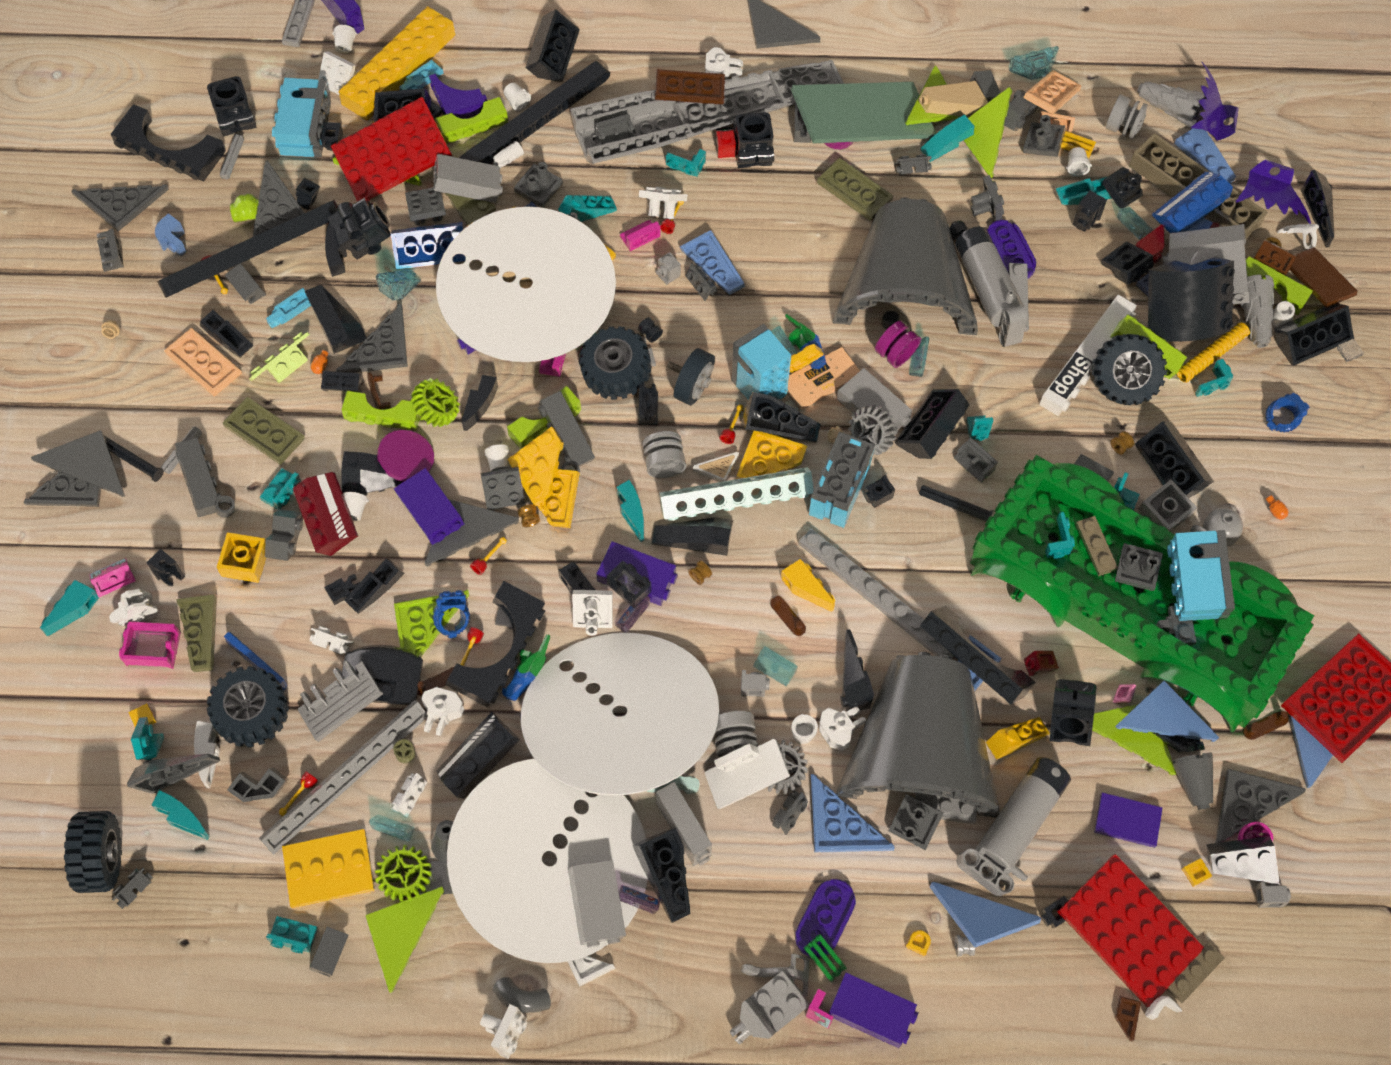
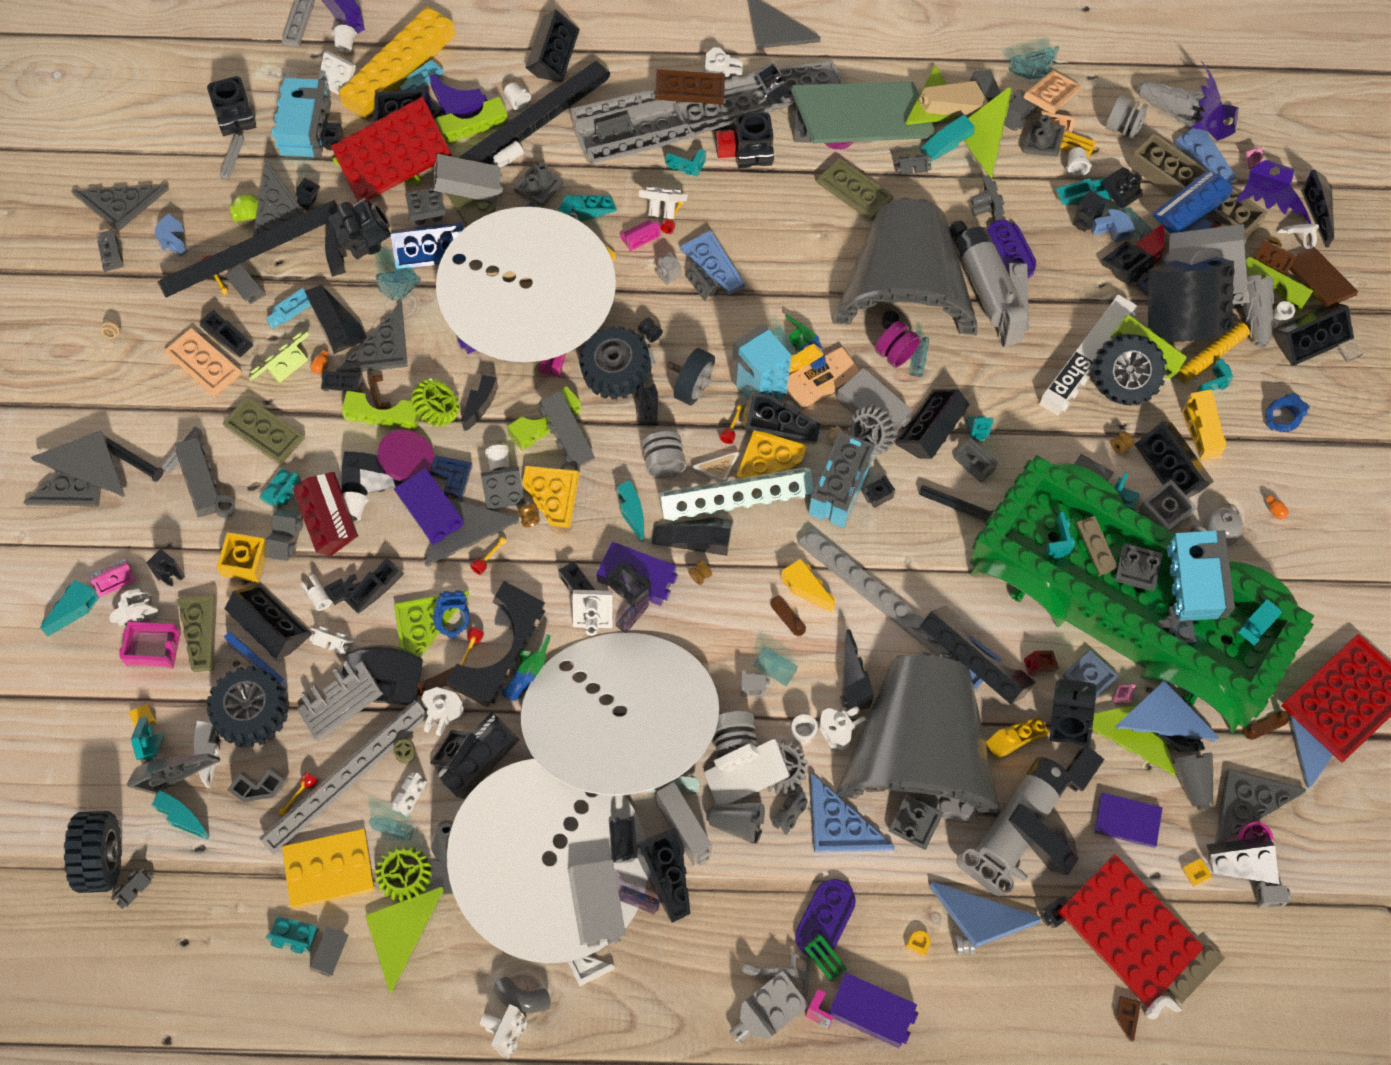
black arch [111,104,226,182] -> none
yellow plate [507,427,564,506] -> none
none -> black slope [224,584,312,659]
none -> white hinge [301,574,332,611]
none -> dark blue plate [430,455,473,499]
none -> black tile [430,730,477,771]
none -> black hinge [609,816,638,863]
none -> dark grey cone [706,802,765,844]
none -> black window [755,62,792,103]
none -> black wedge [1008,804,1079,875]
none -> sand blue tile [1062,649,1119,699]
none -> black hinge [1066,746,1105,792]
none -> medium blue brick [1091,209,1135,243]
none -> yellow wedge [1182,389,1226,459]
none -> teal bracket [1238,599,1283,646]
none -> bright pink slope [1246,146,1263,169]

